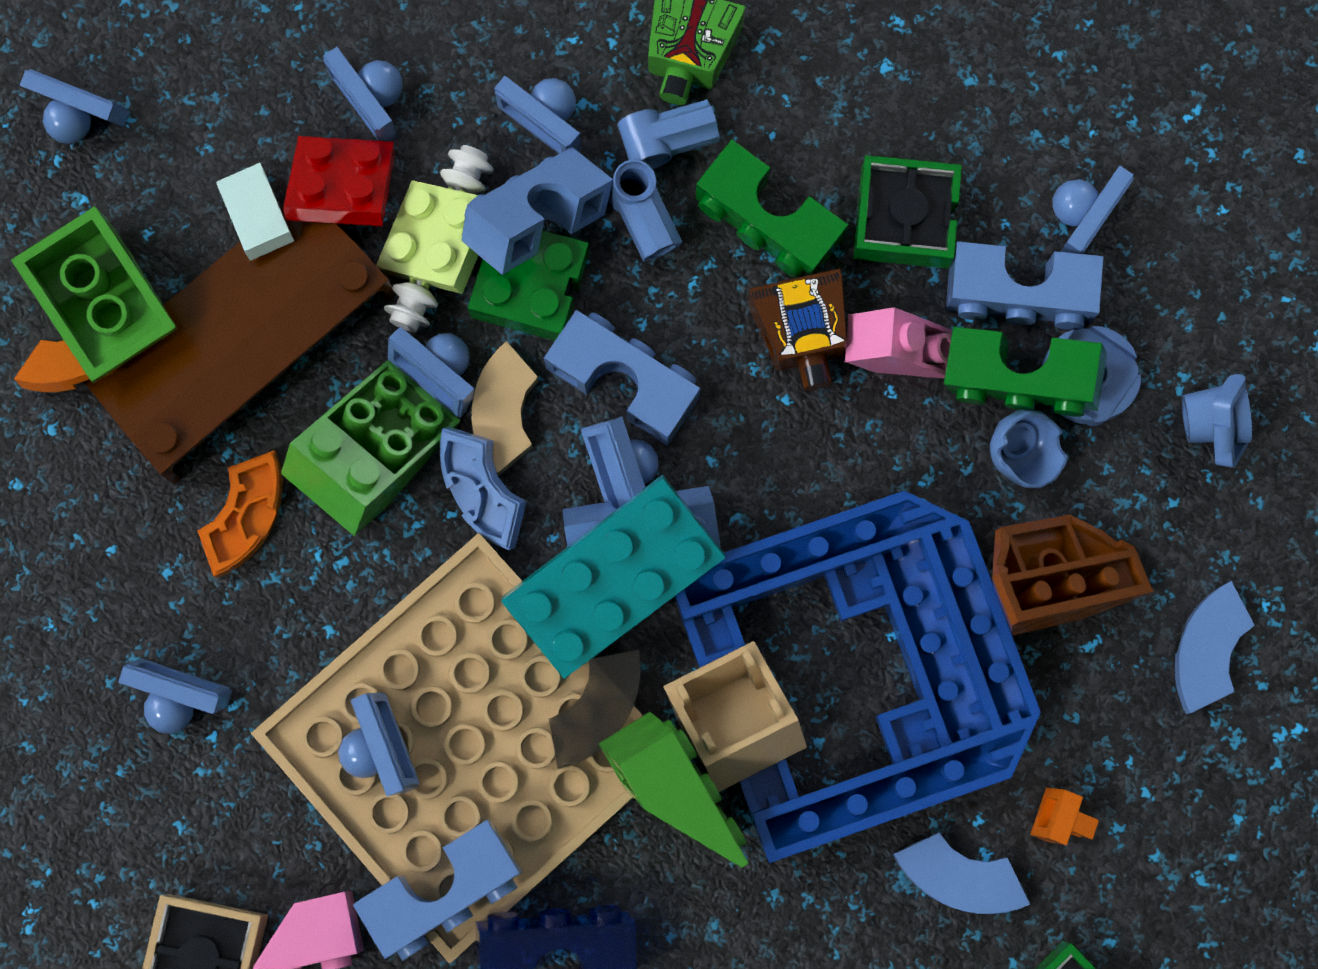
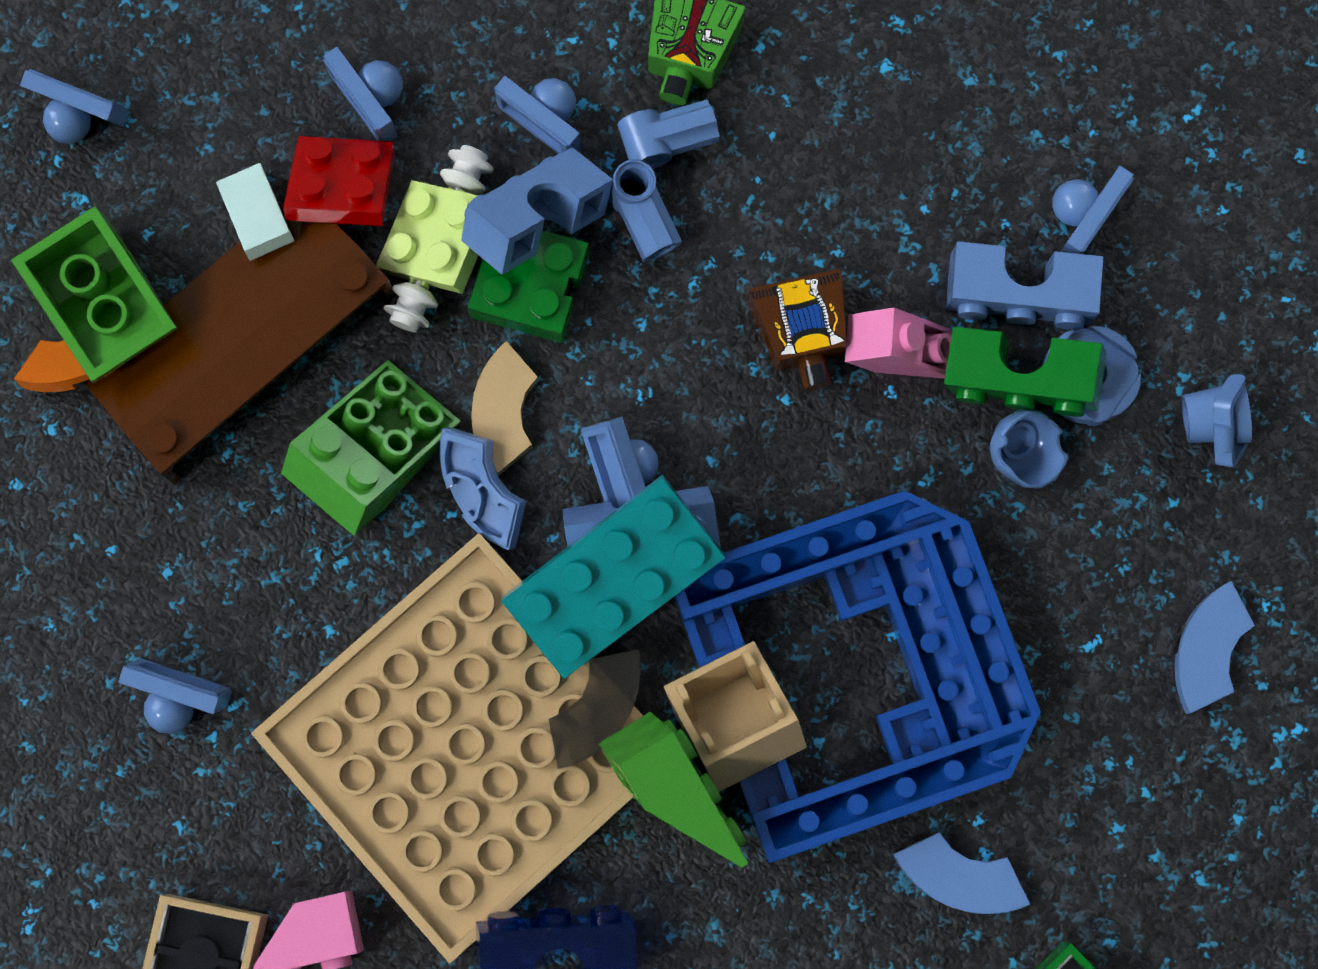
orange tile [197,451,283,578] -> none
medium blue tile [338,692,420,797] -> none
medium blue arch [352,820,523,961] -> none
medium blue tile [388,327,474,418] -> none
medium blue arch [544,310,700,446] -> none
green arch [695,140,848,278] -> none
piece [853,155,962,269] -> none
dark orange wedge [992,515,1153,635] -> none
orange tile [1030,787,1099,845] -> none

